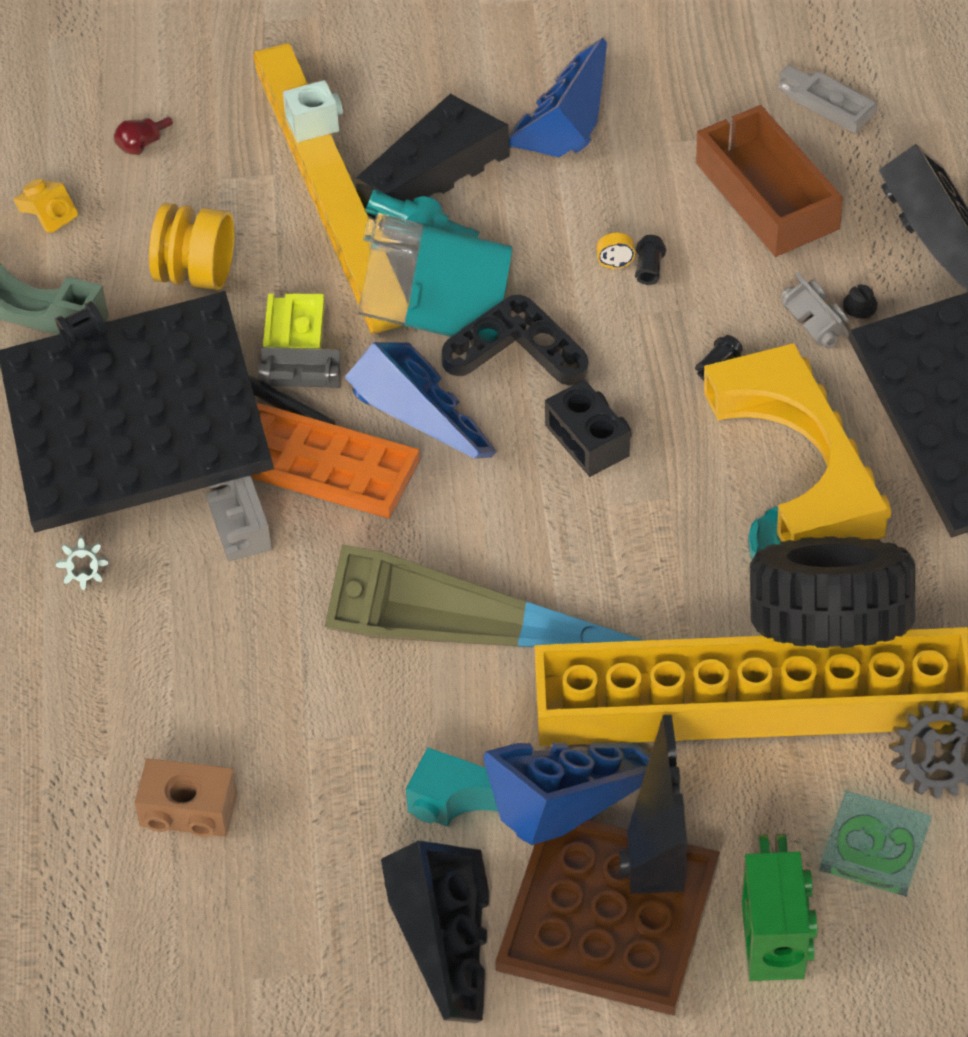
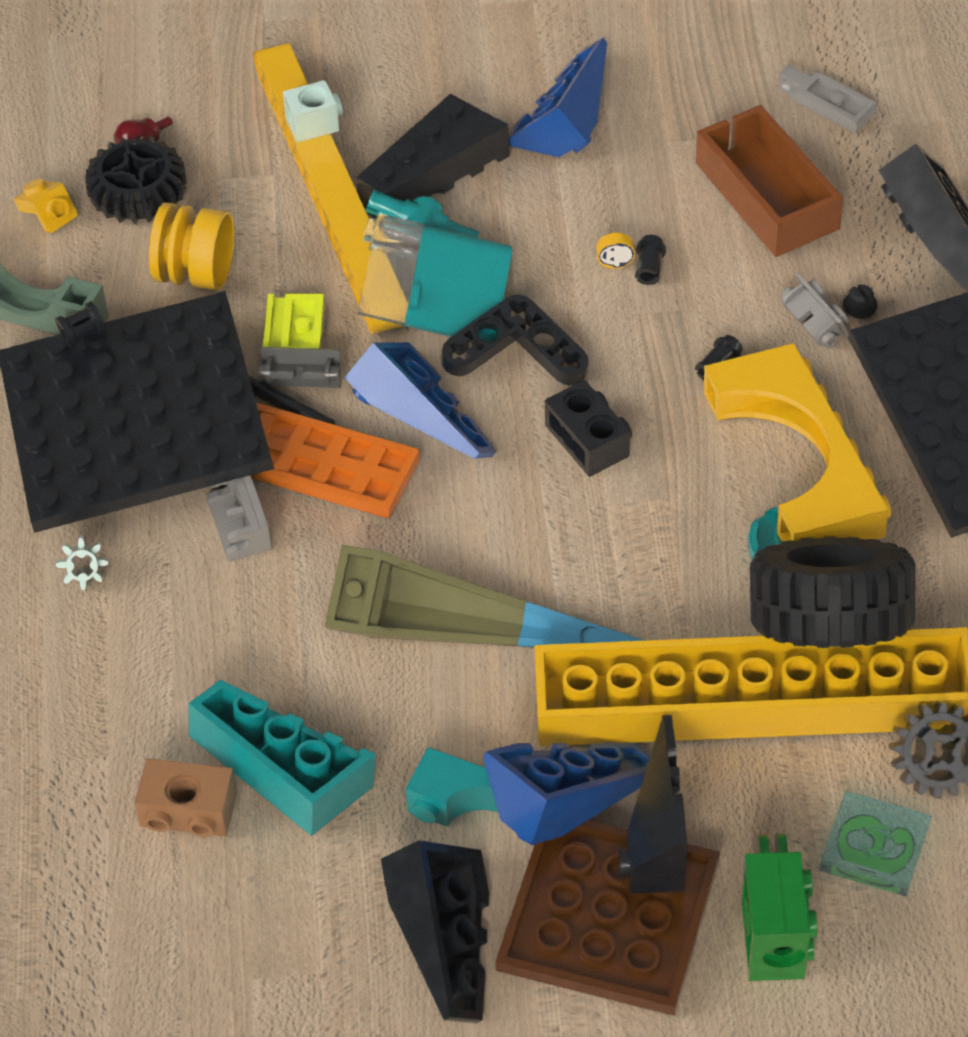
none -> black gear [85,135,187,225]
none -> teal wedge [188,680,376,836]

